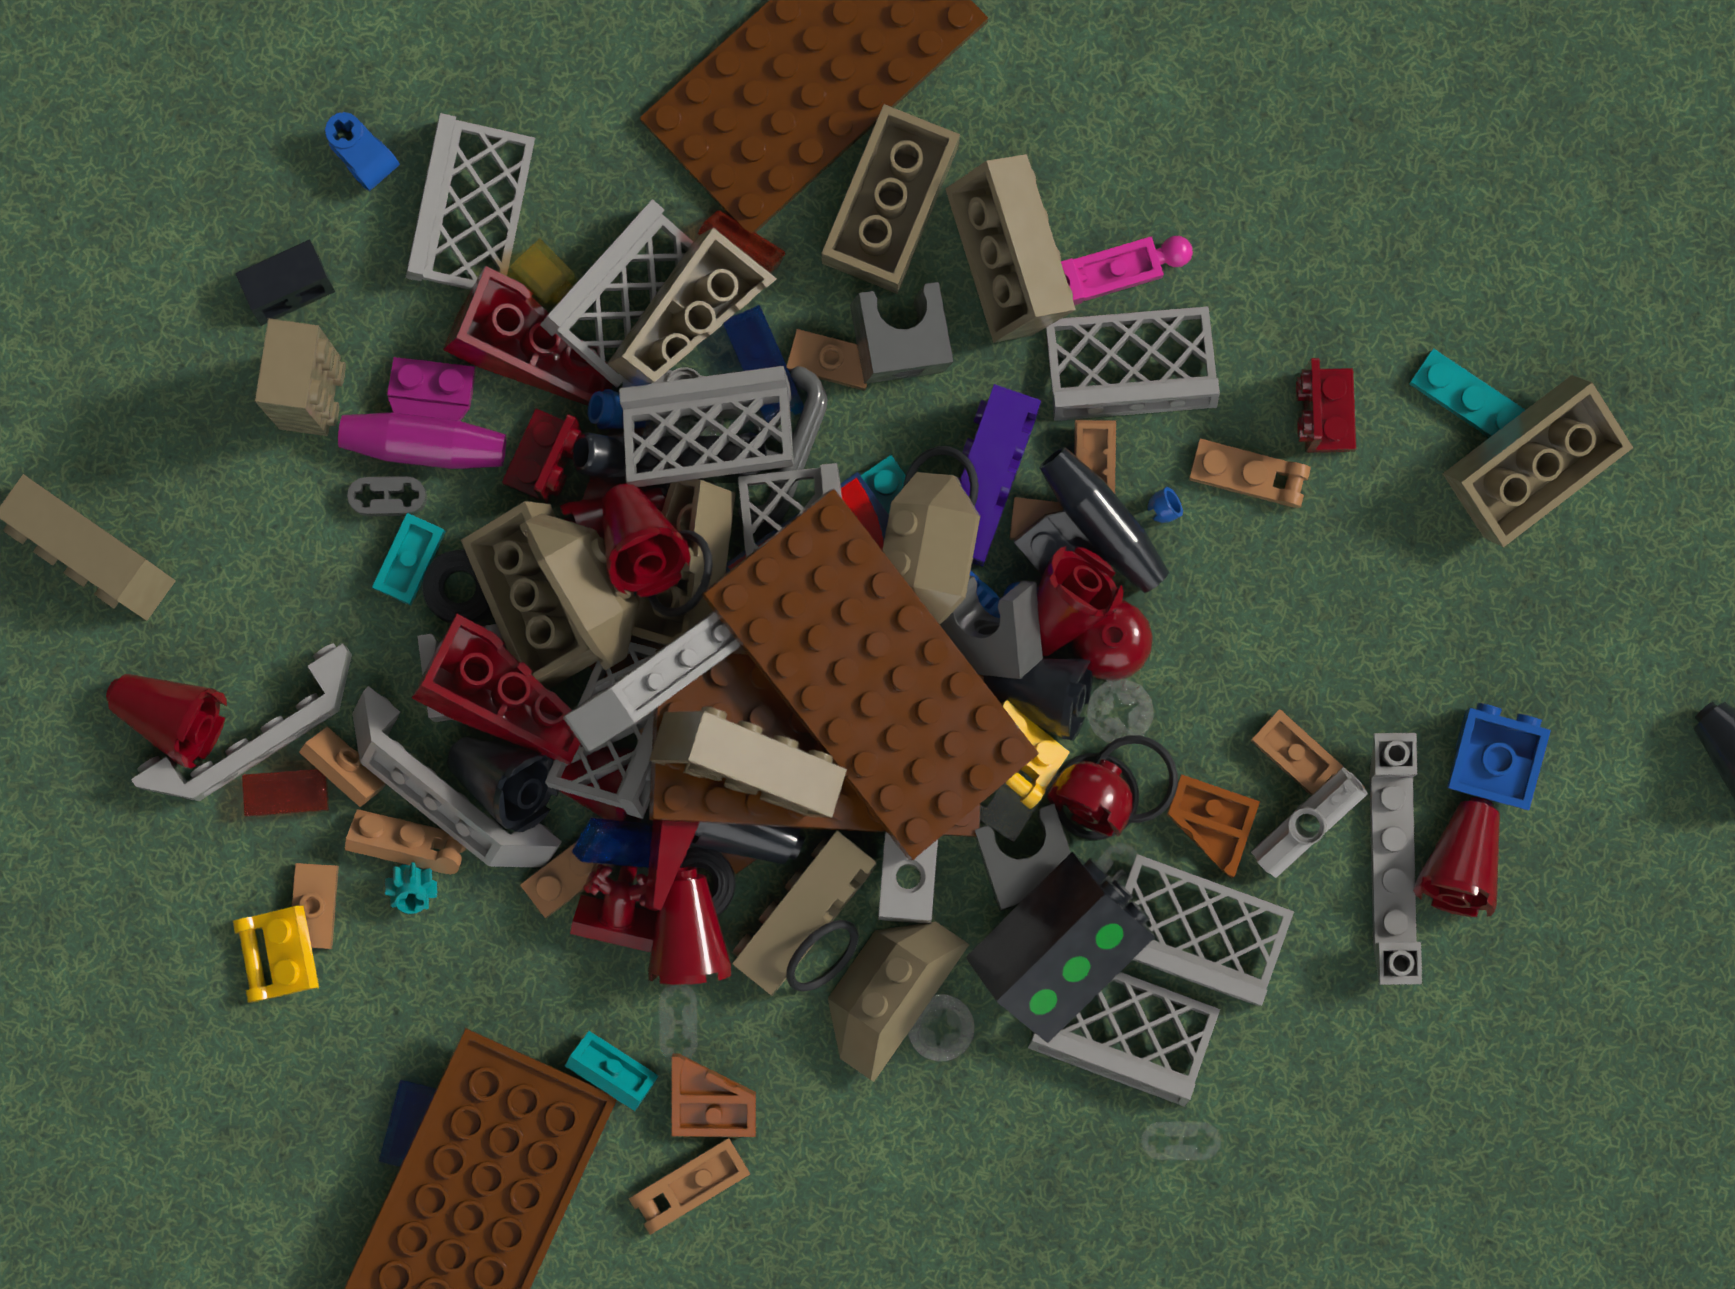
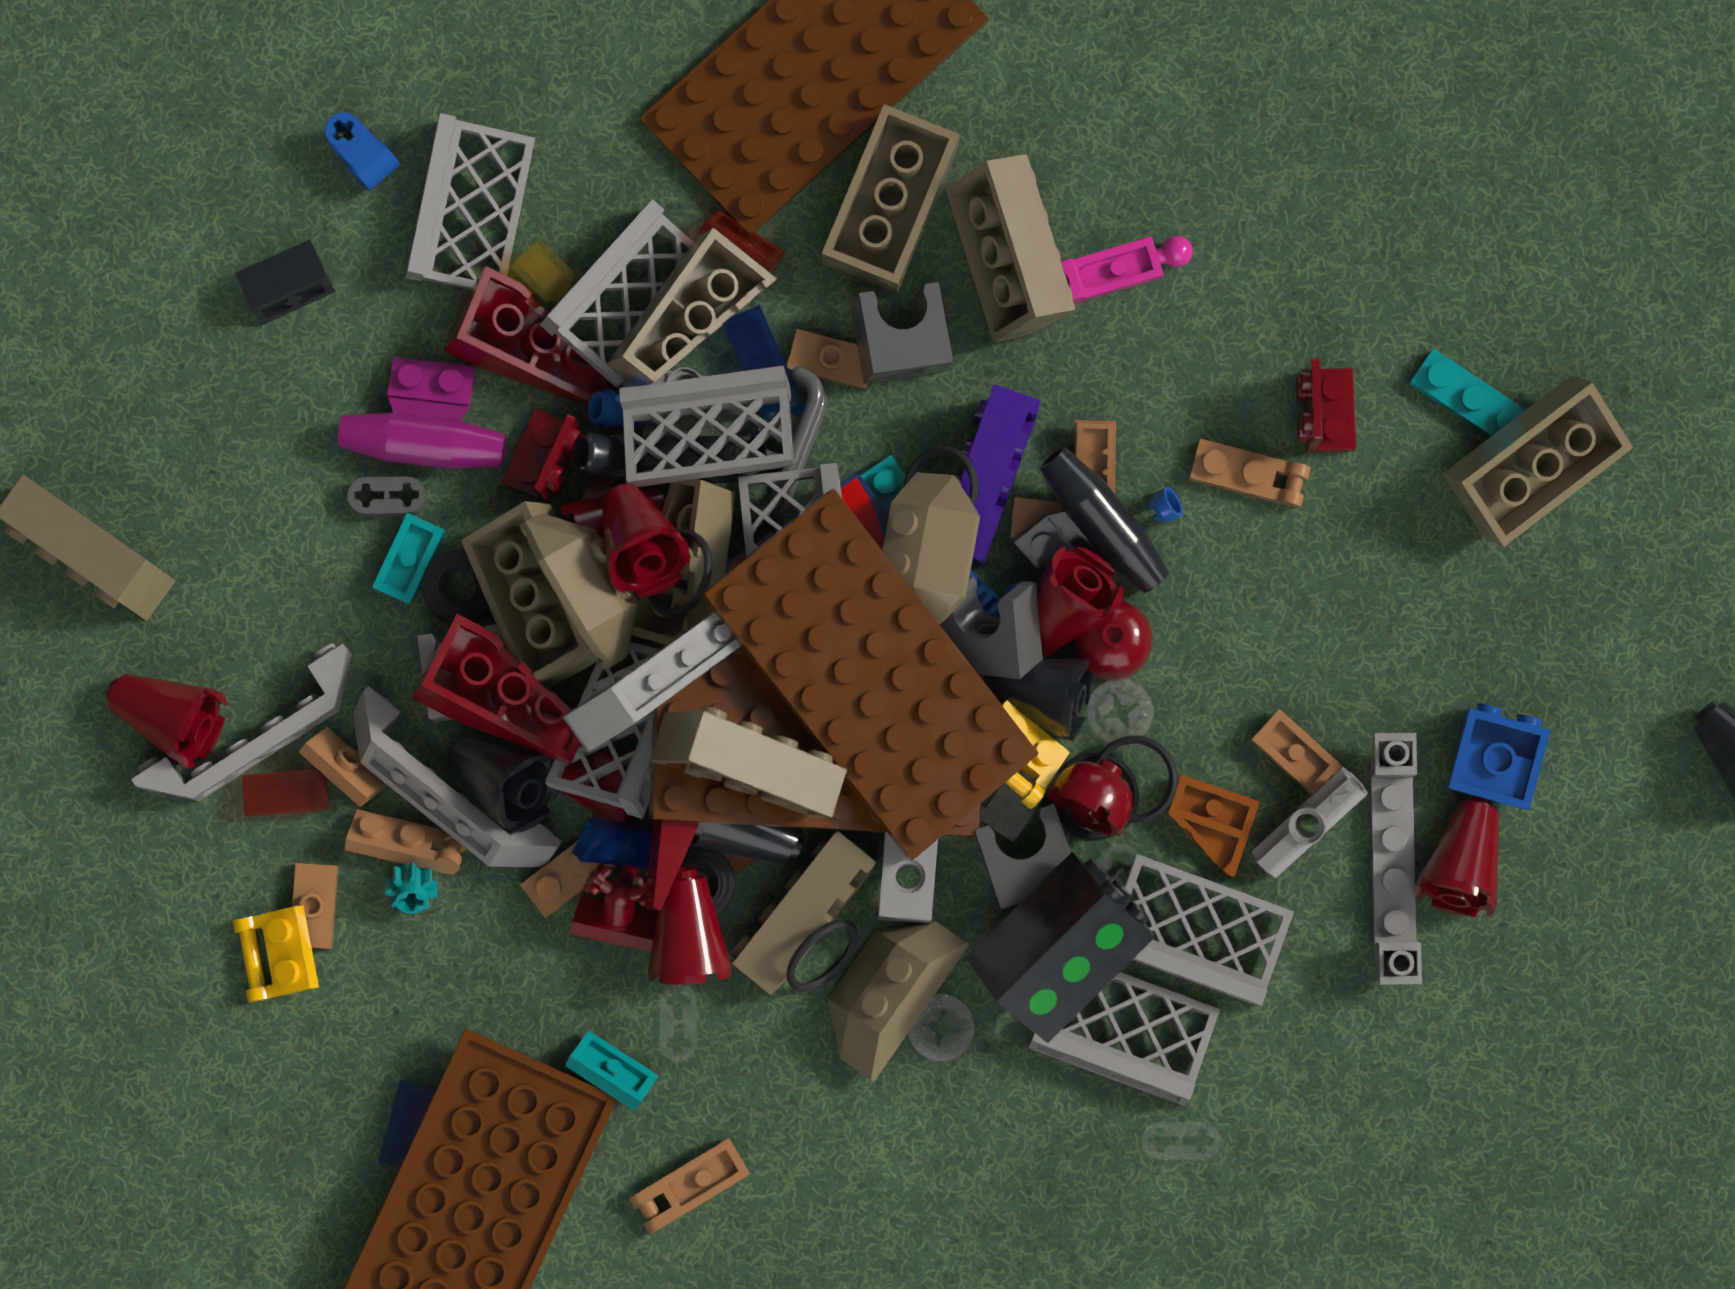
dark tan brick [255,318,346,436] -> none
dark orange wing [672,1053,756,1137] -> none
light grey fence [1046,306,1220,421] -> none

